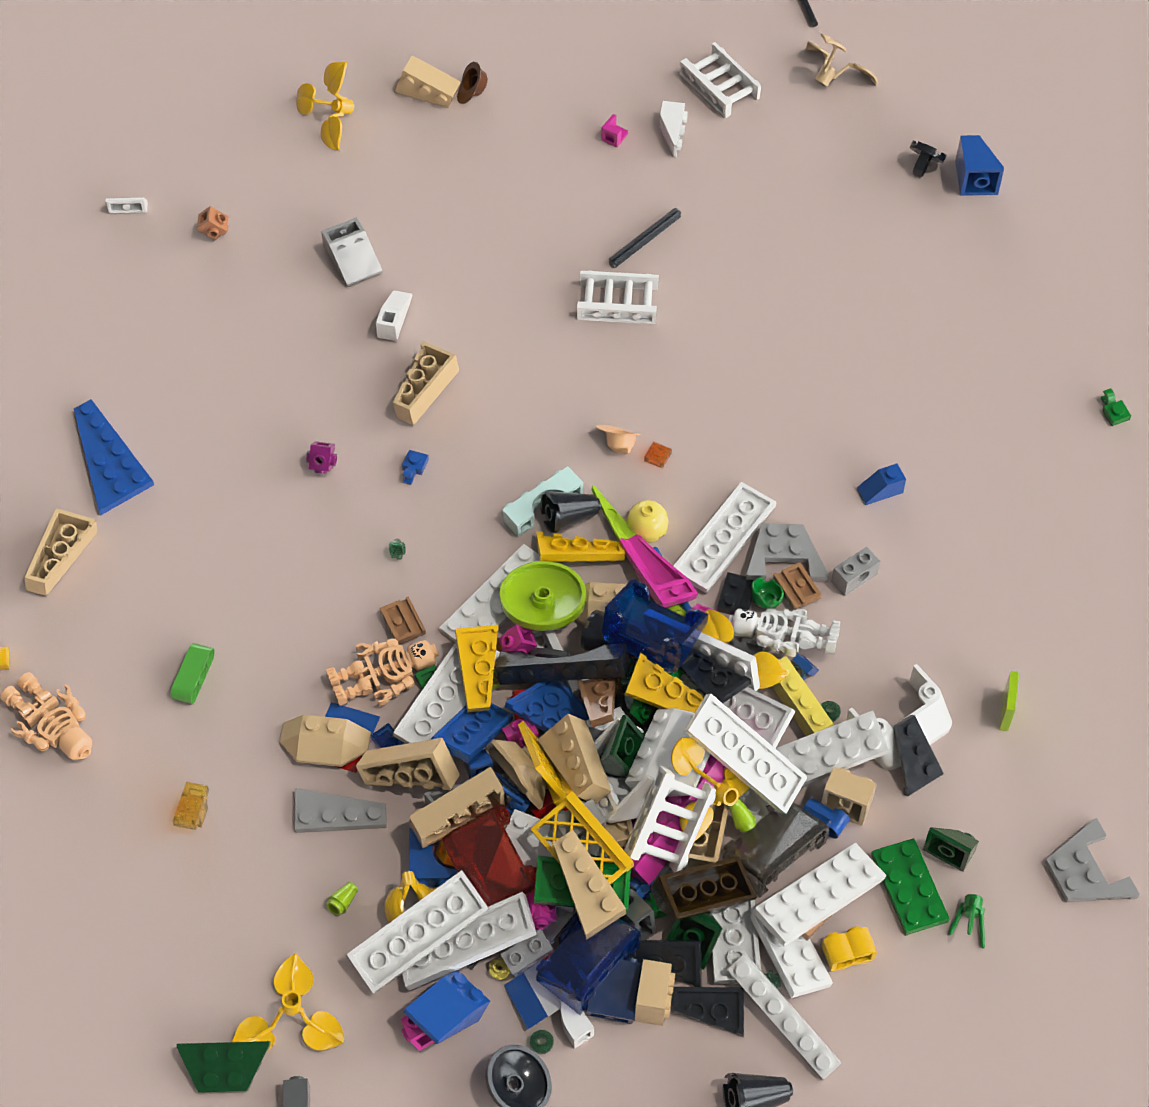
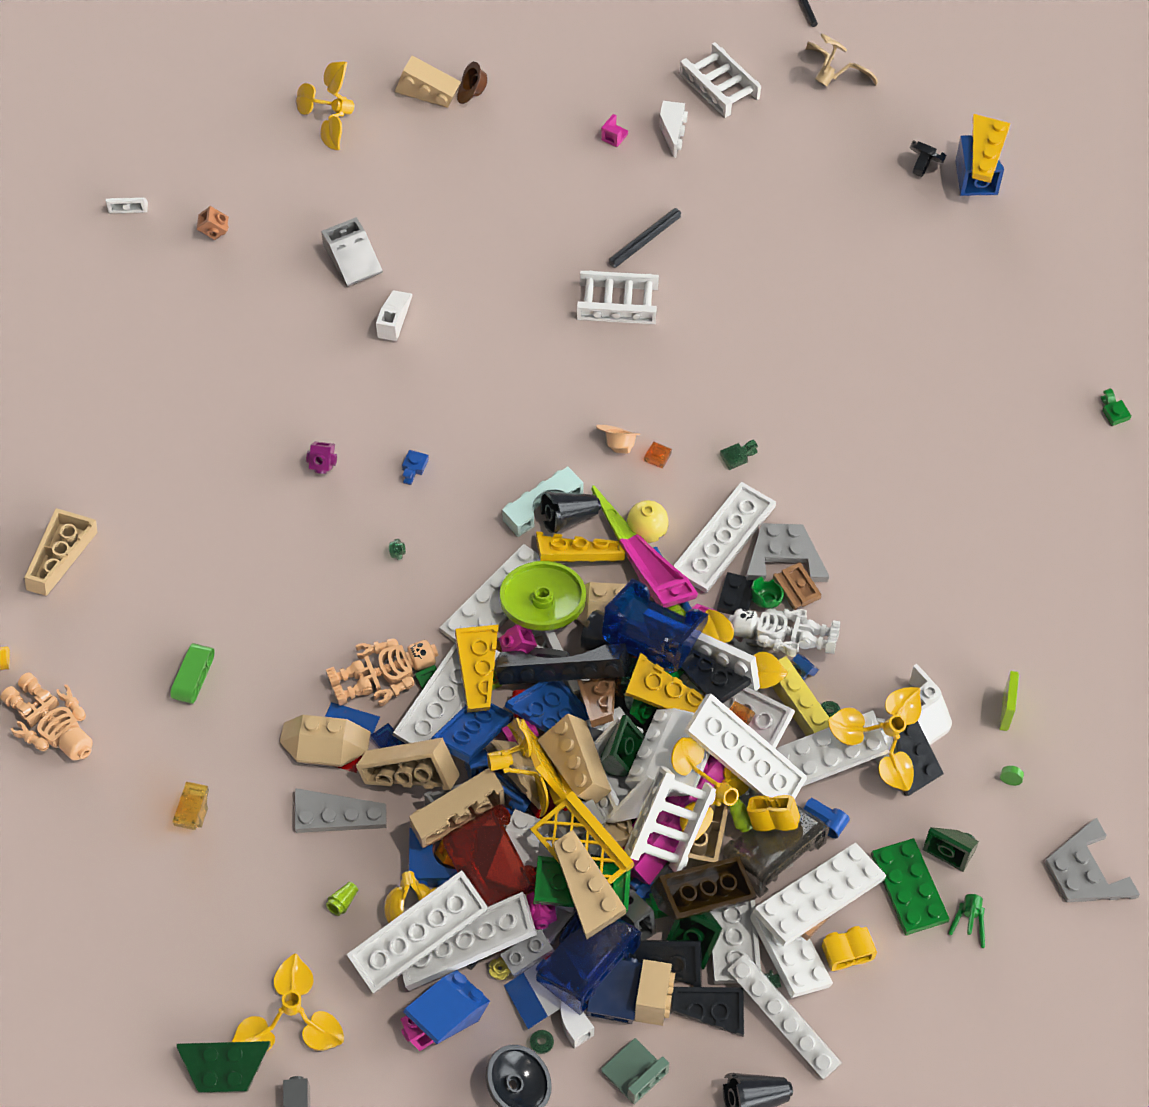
blue wing [74,399,154,516] -> none
medium nougat plate [380,596,426,645] -> none
tan wedge [393,341,459,425] -> none
tan brick [821,767,877,825] -> none
light grey brick [831,547,880,595] -> none
blue slope [857,463,906,505] -> none
none -> yellow plant [487,718,549,817]
none -> sand green bracket [602,1038,669,1105]
none -> clear green plate [720,439,758,470]
none -> clear orange plate [729,701,756,725]
none -> yellow brick [747,795,800,831]
none -> yellow plant [828,687,921,791]
none -> yellow wing [972,114,1010,183]
none -> bright green tile [1000,766,1024,786]

